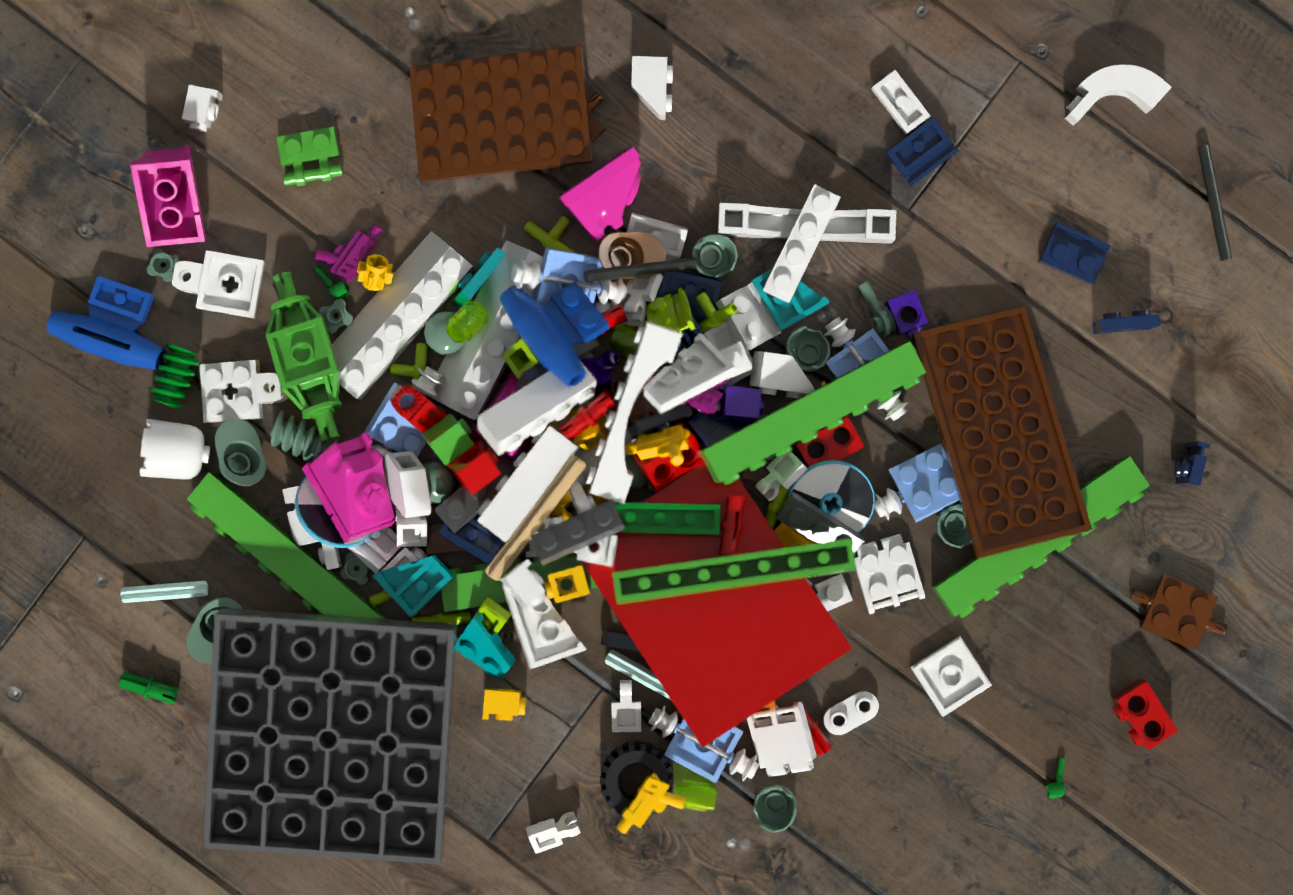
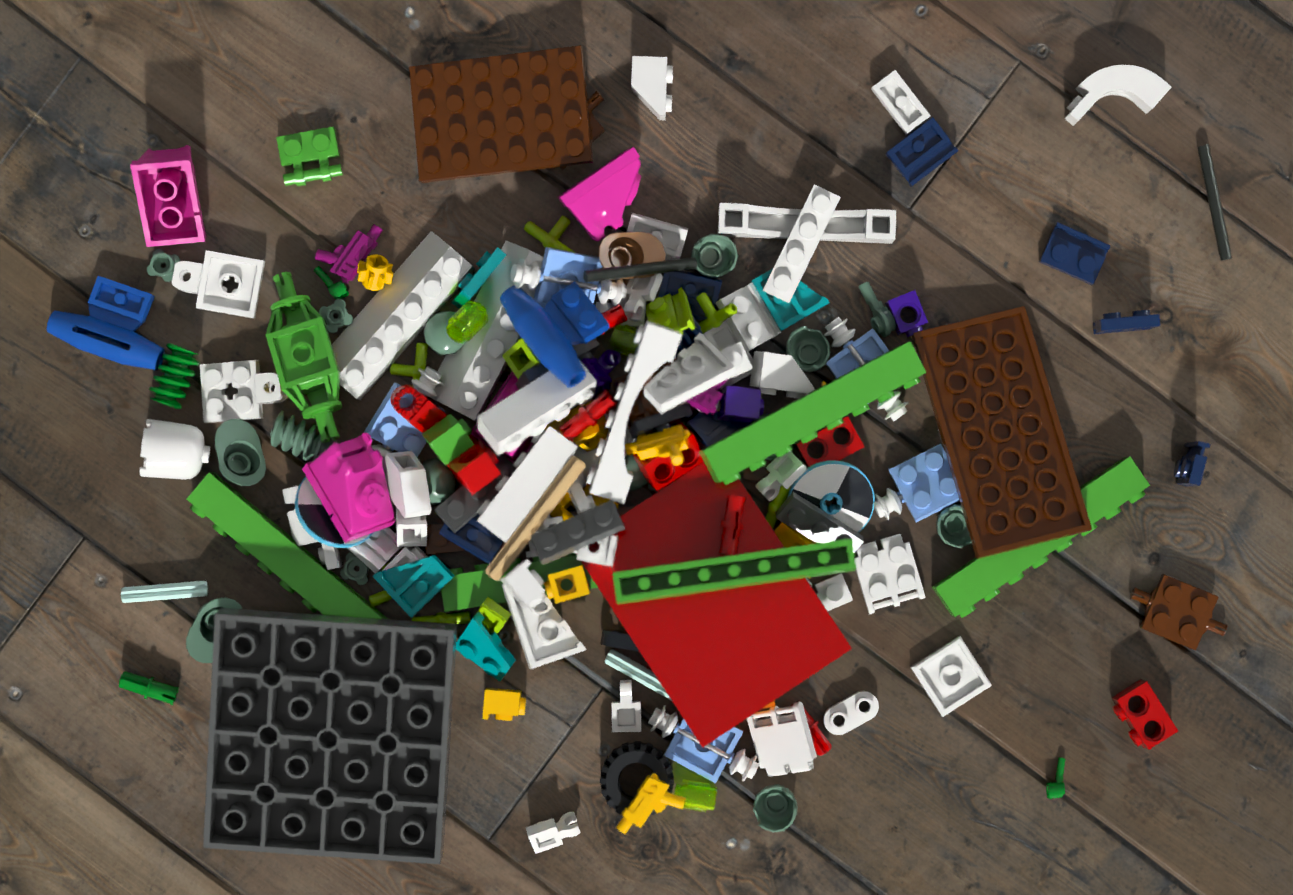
white brick [182,85,223,132] -> none
green plate [601,502,720,536] -> none

